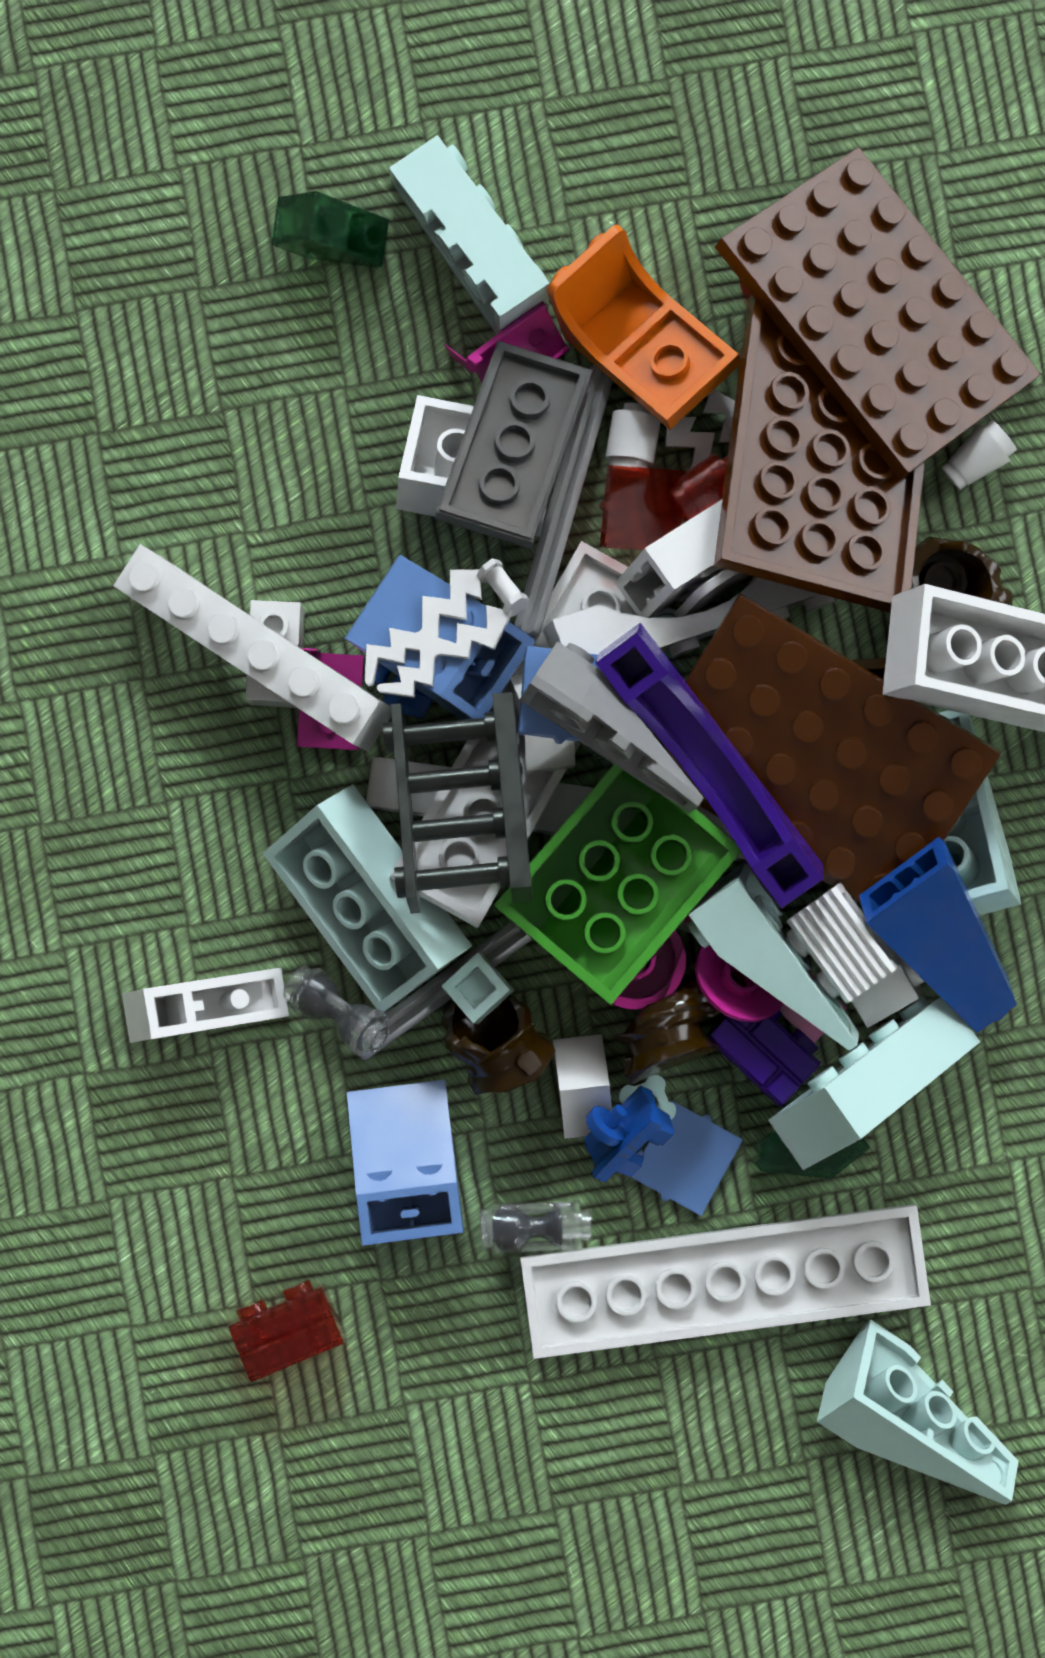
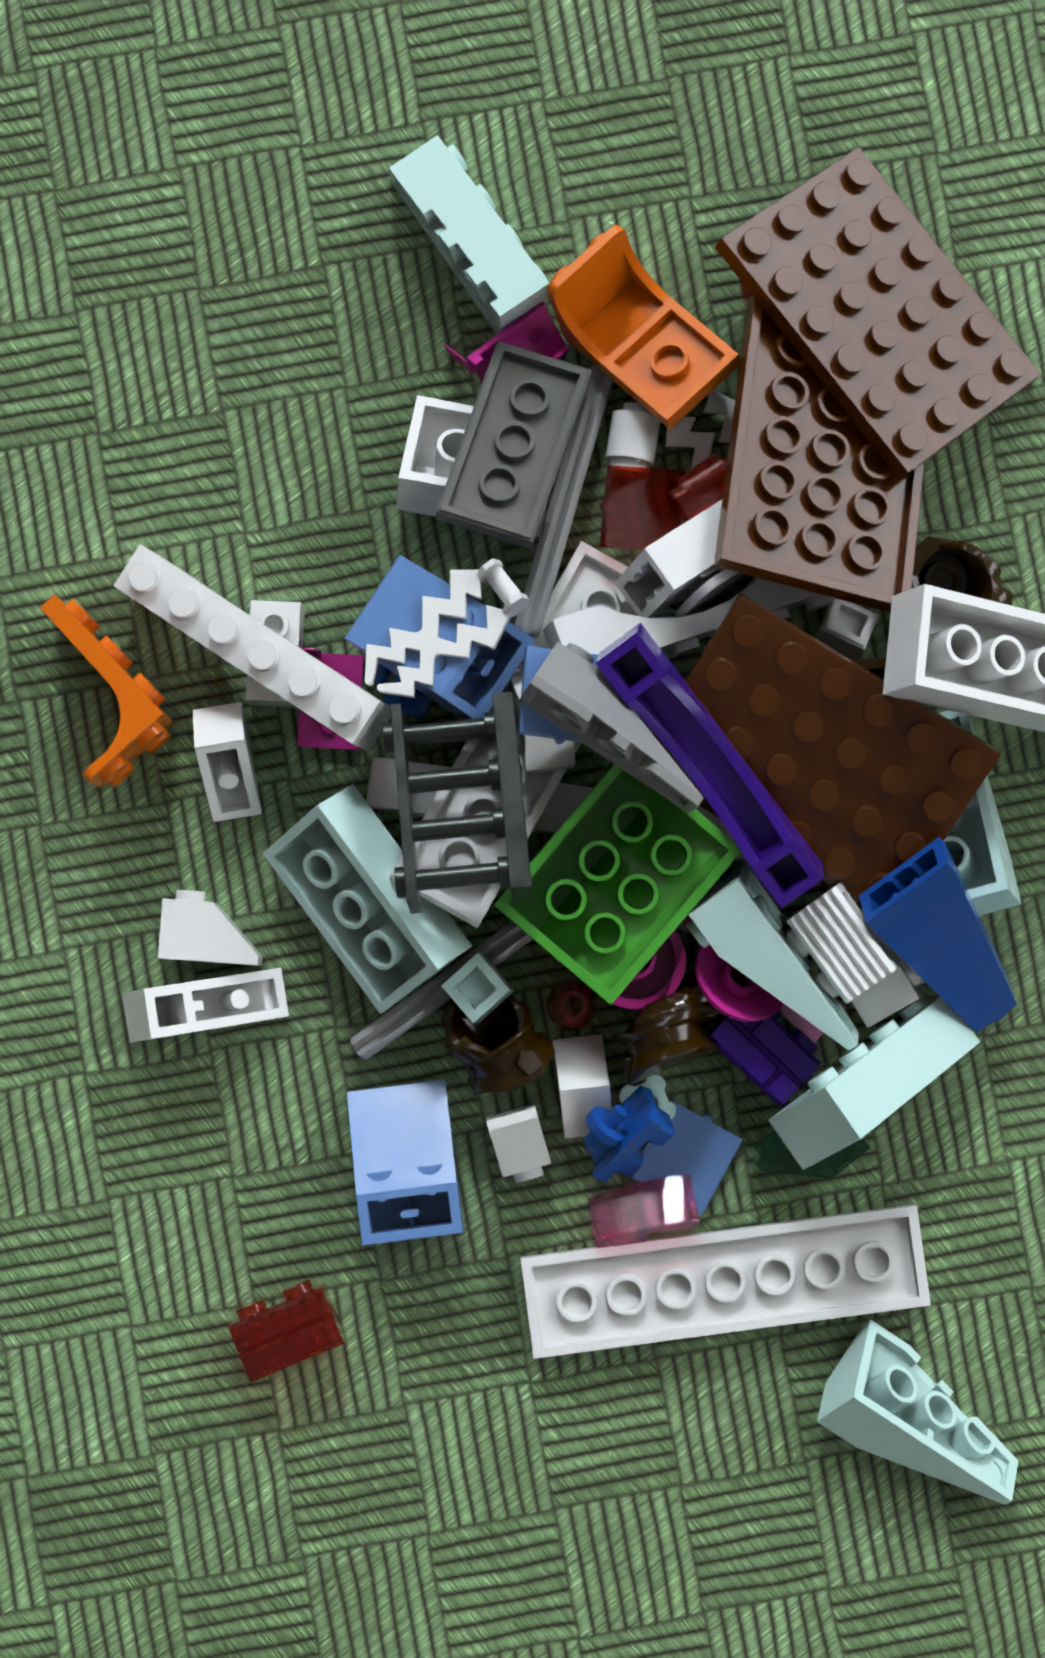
clear green slope [271,191,389,268] -> none
clear piece [283,966,389,1056] -> none
clear piece [480,1200,592,1254] -> none
white cone [941,420,1017,490] -> none
none -> orange bracket [40,594,175,788]
none -> white slope [158,890,263,966]
none -> white slope [193,702,262,822]
none -> white slope [486,1104,551,1183]
none -> clear red cone [547,981,596,1031]
none -> clear pink slope [588,1174,699,1248]
none -> white slope [814,598,879,660]

